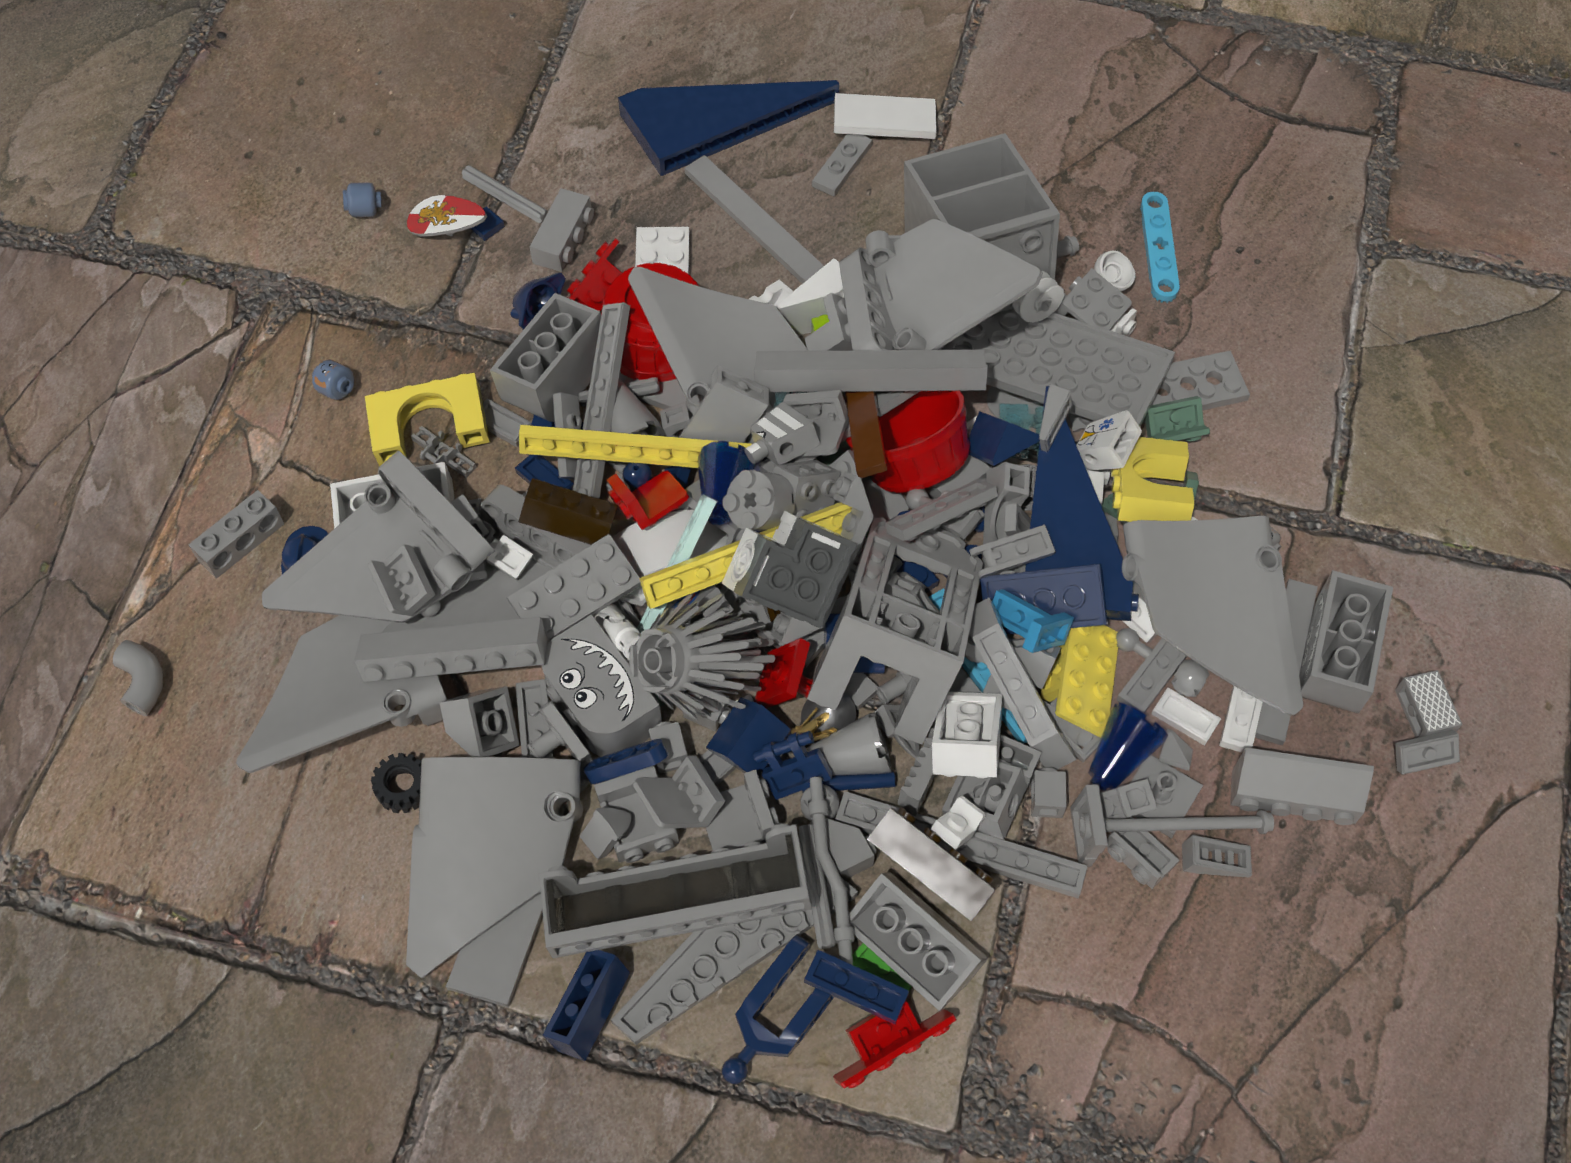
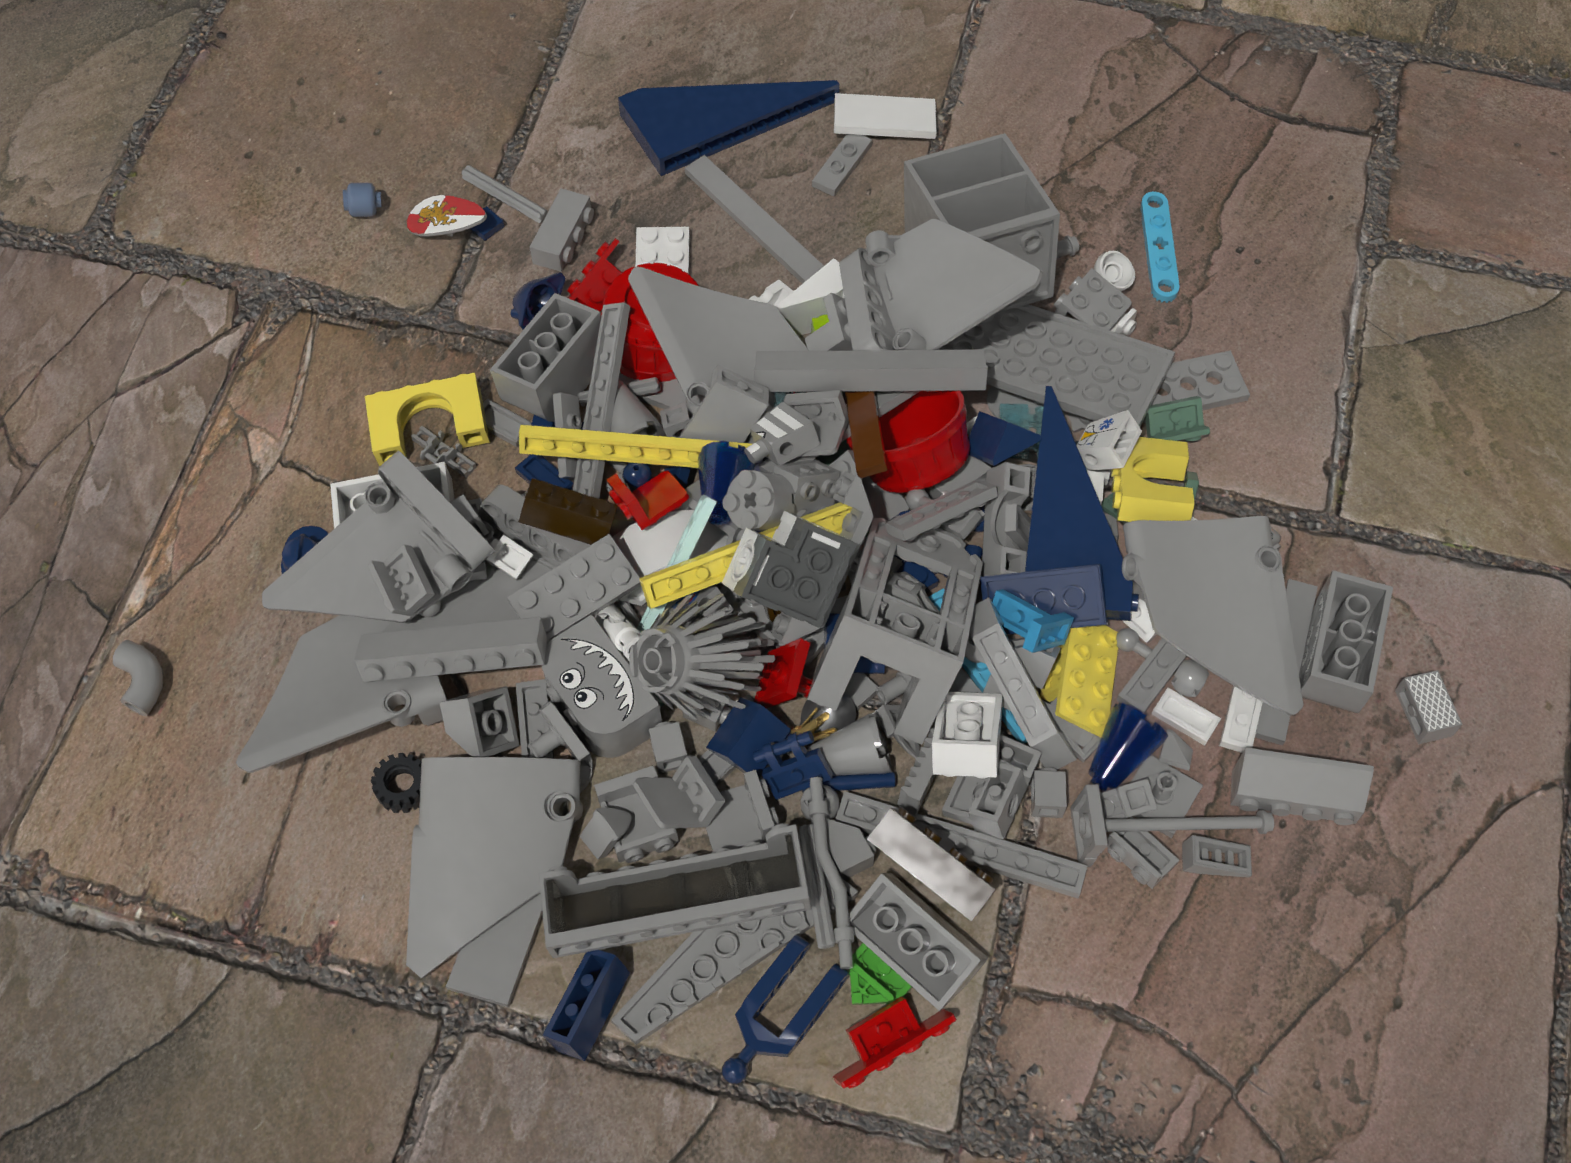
light grey brick [188,490,284,579] -> none
sand blue head [312,360,354,400] -> none
dark blue beam [583,739,668,784] -> none
dark blue plate [804,950,909,1024] -> none
white bracket [930,796,985,850] -> none
light grey hinge [969,525,1055,578] -> none
white piece [1012,271,1064,323] -> none
light grey slope [1039,384,1072,452] -> none
light grey plate [1395,730,1460,775] -> none

